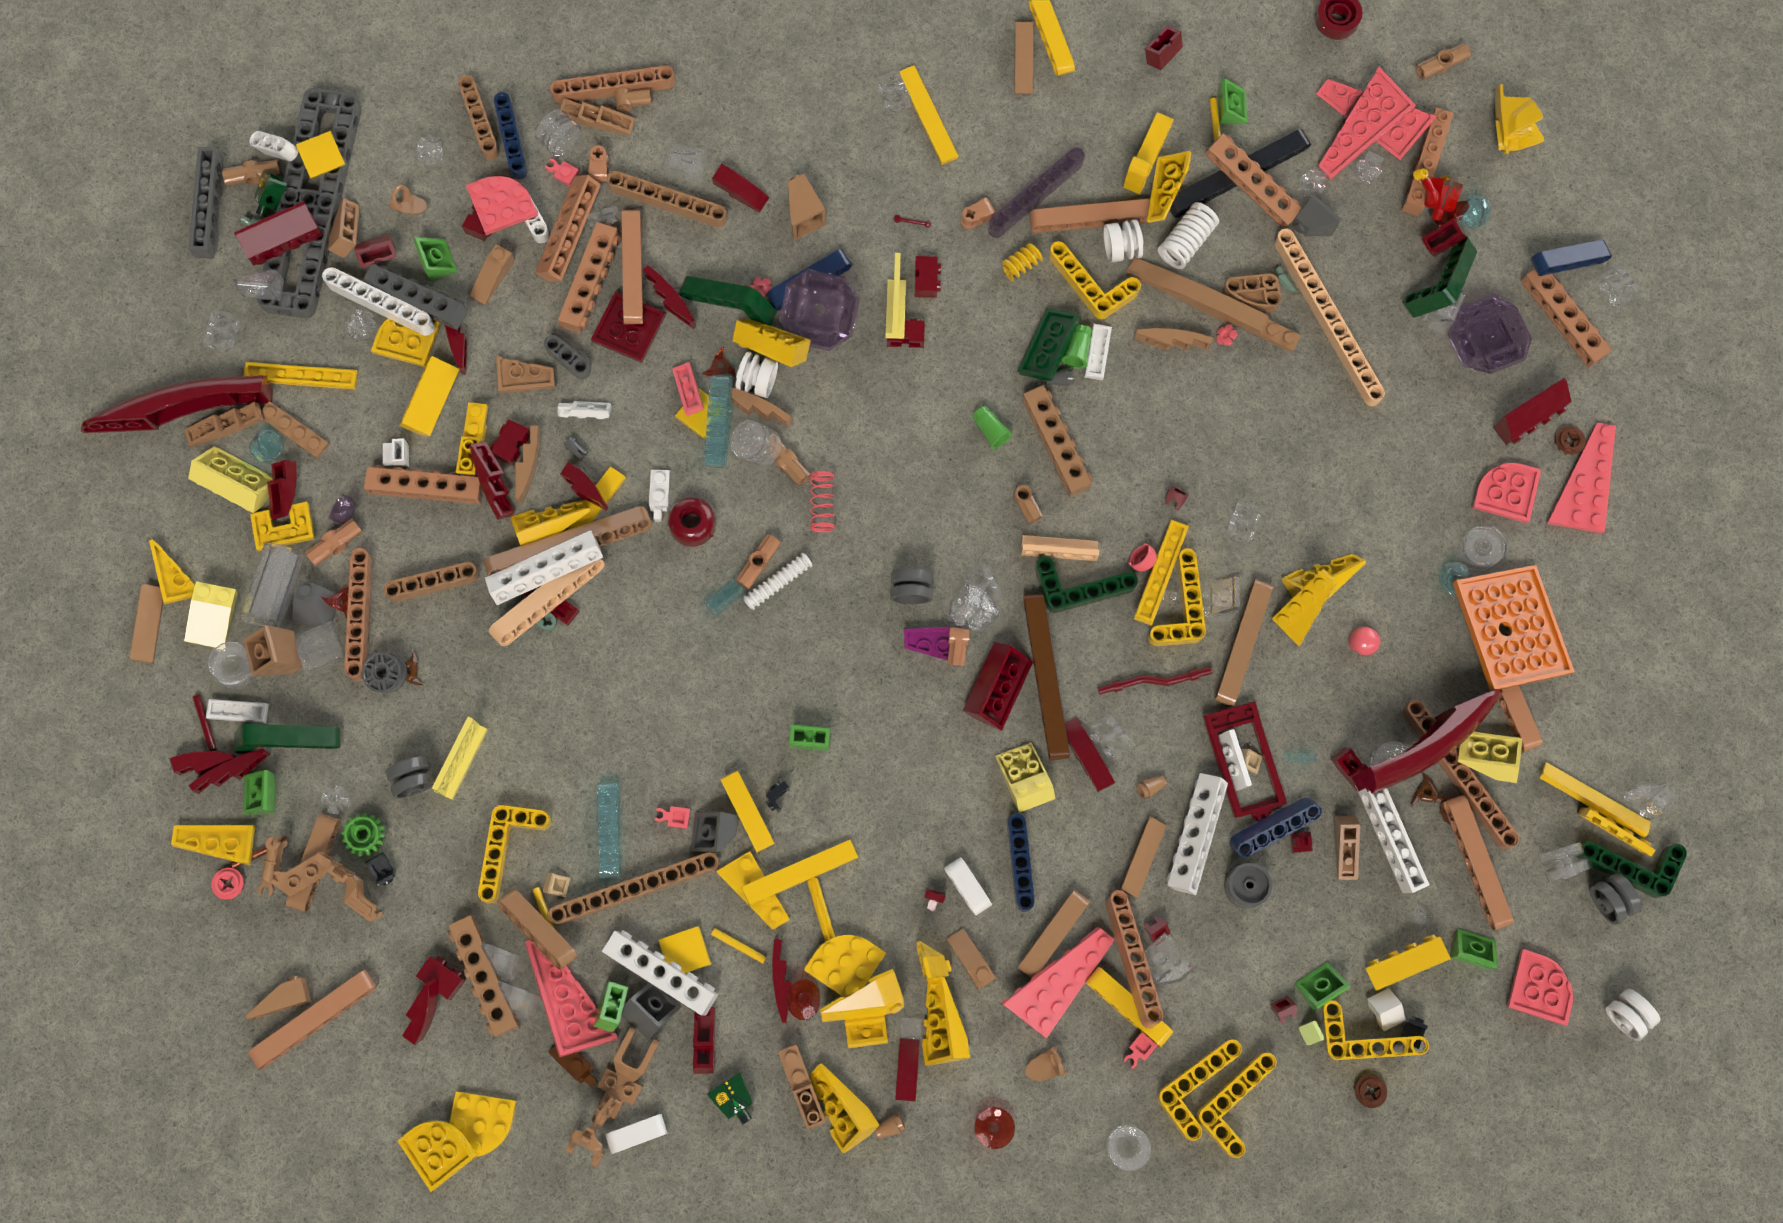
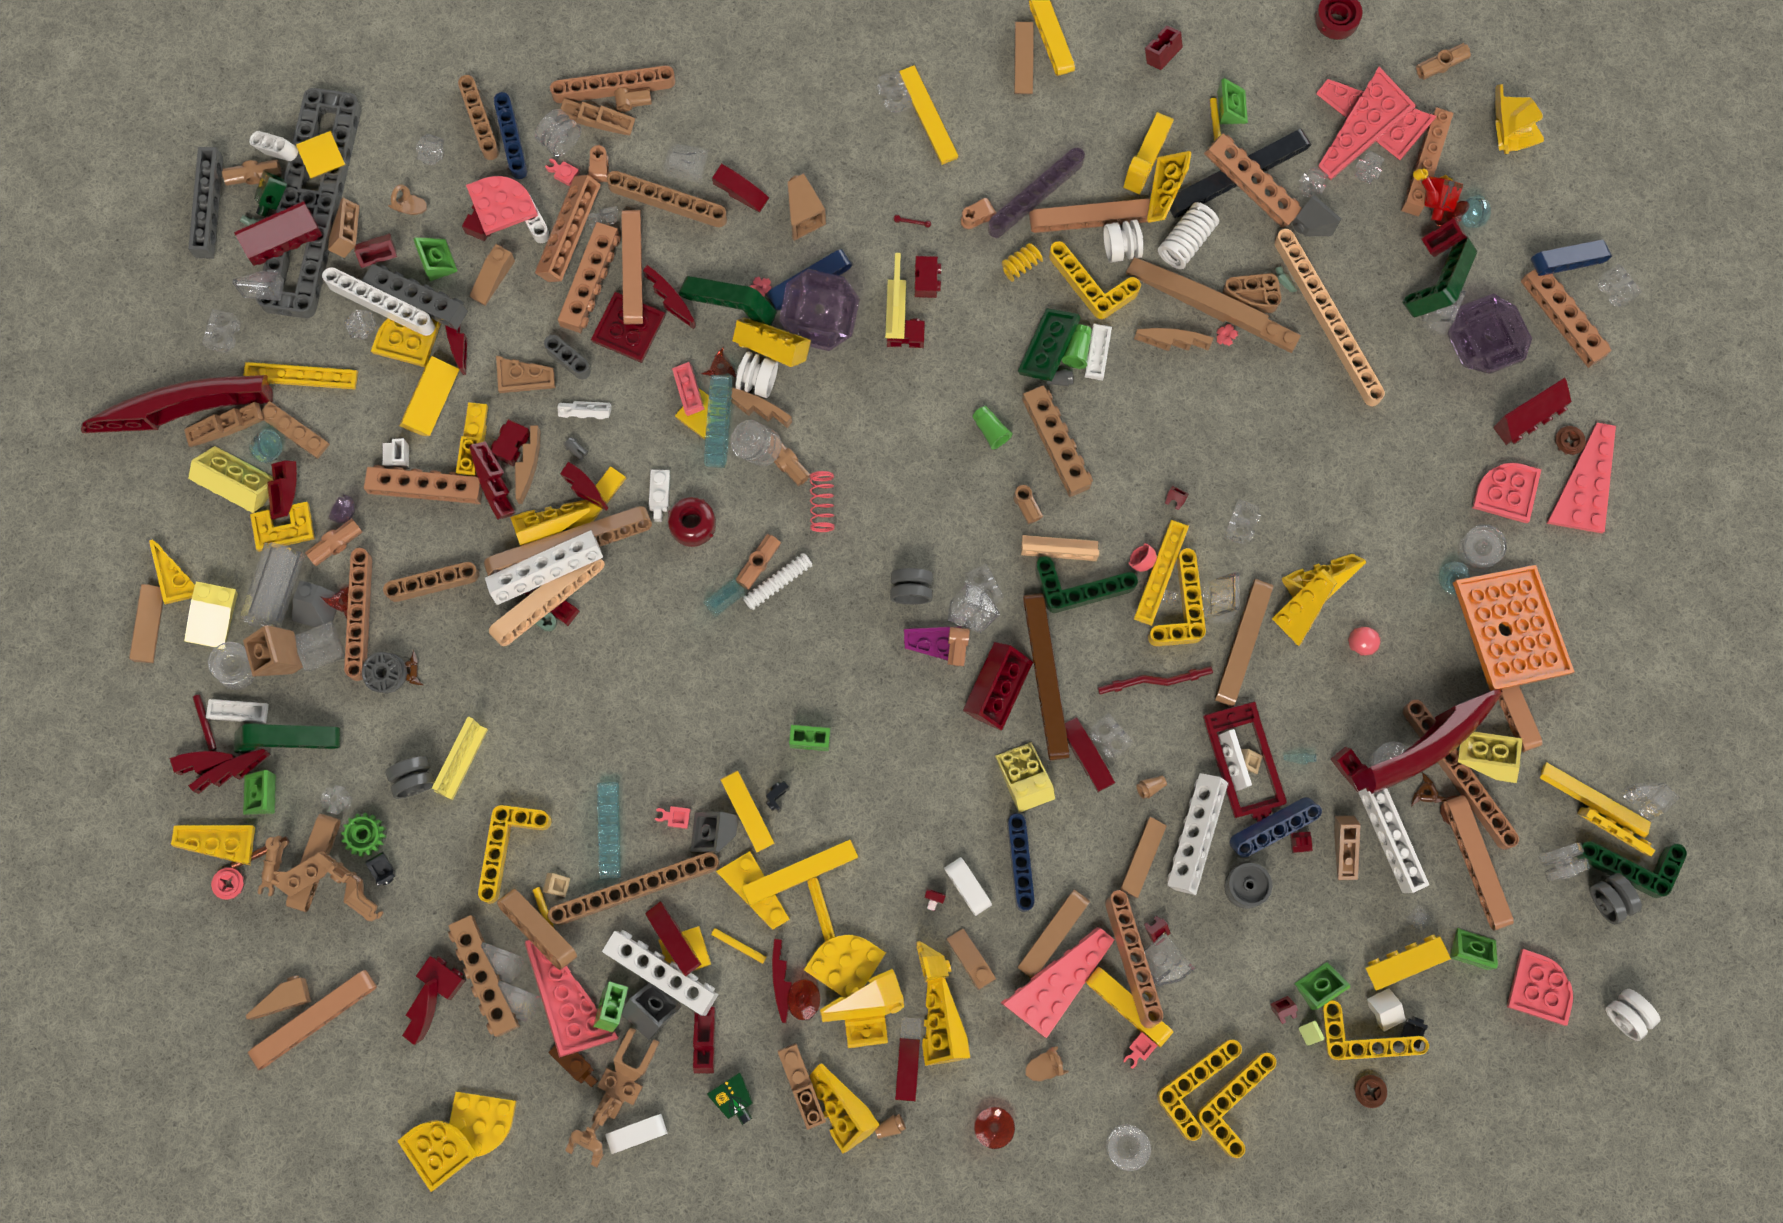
none -> dark red slope [645,901,701,977]

